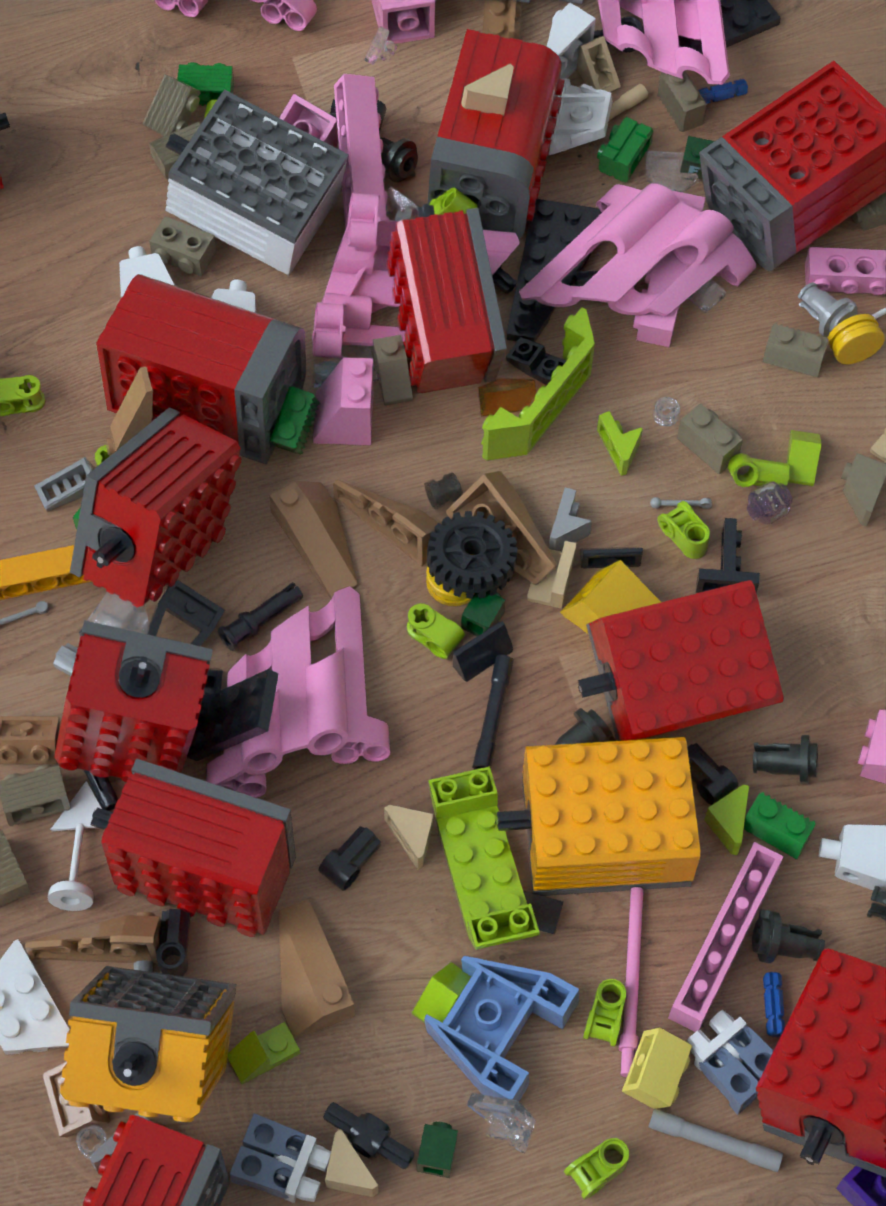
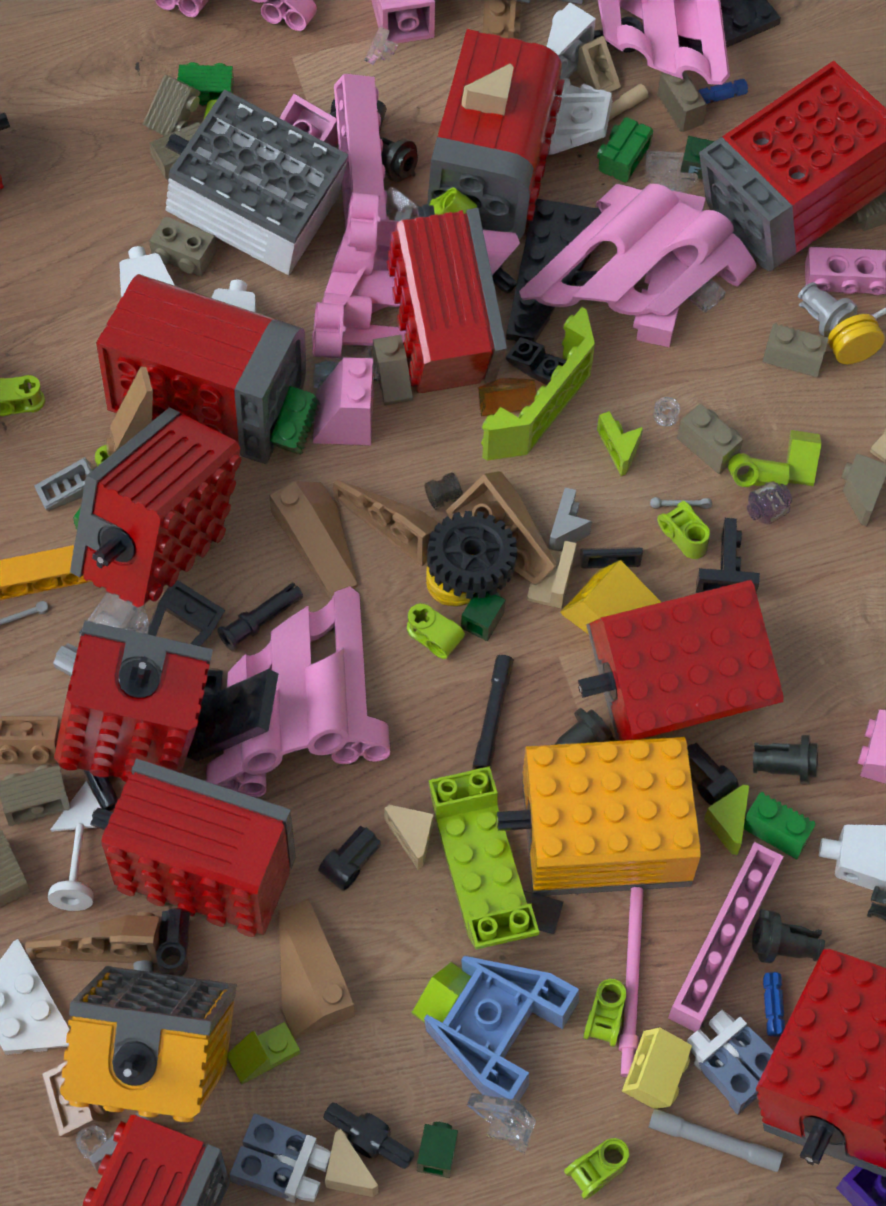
black slope [453,621,513,682] -> none

